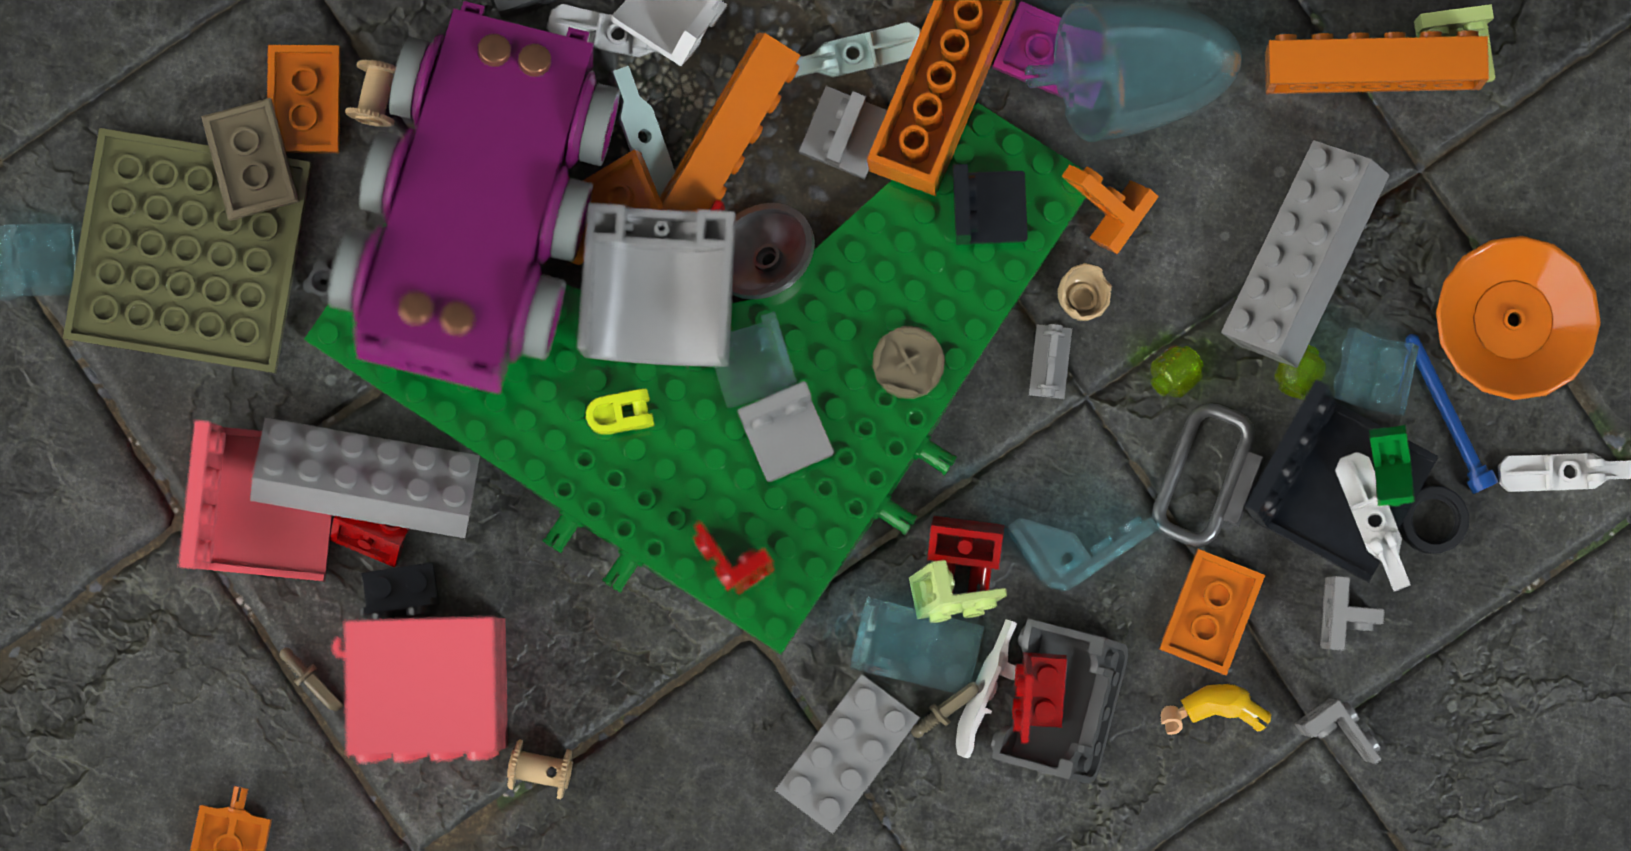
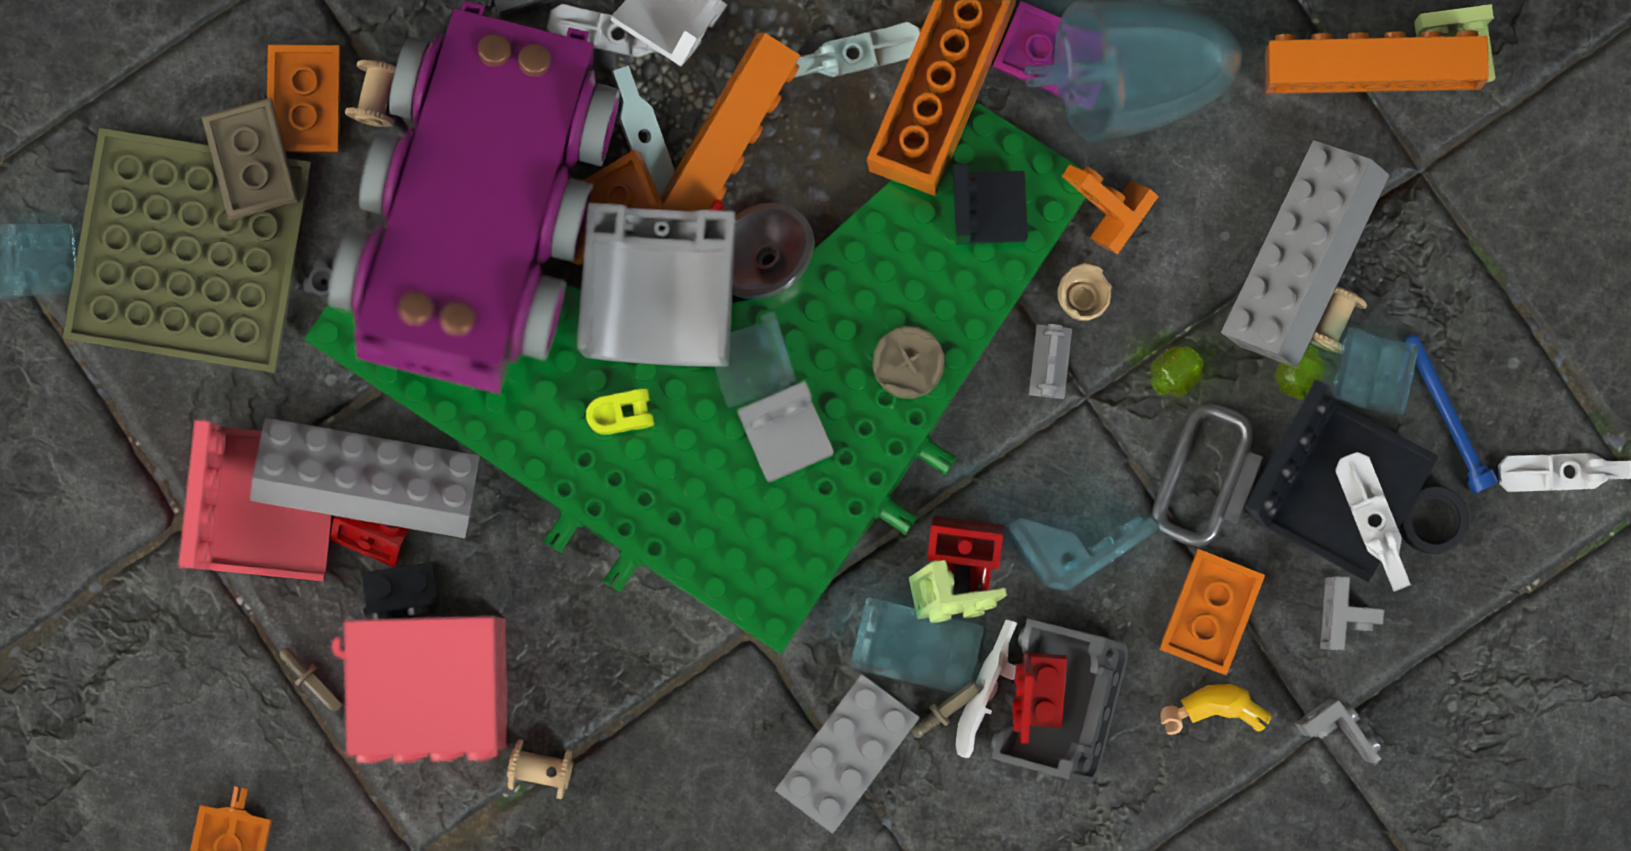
red bracket [693,522,775,595] -> none
light grey bracket [799,86,887,179] -> none
green bracket [1369,425,1414,506] -> none
orange dish [1436,236,1601,400] -> none
none -> tan hose [1310,286,1367,354]

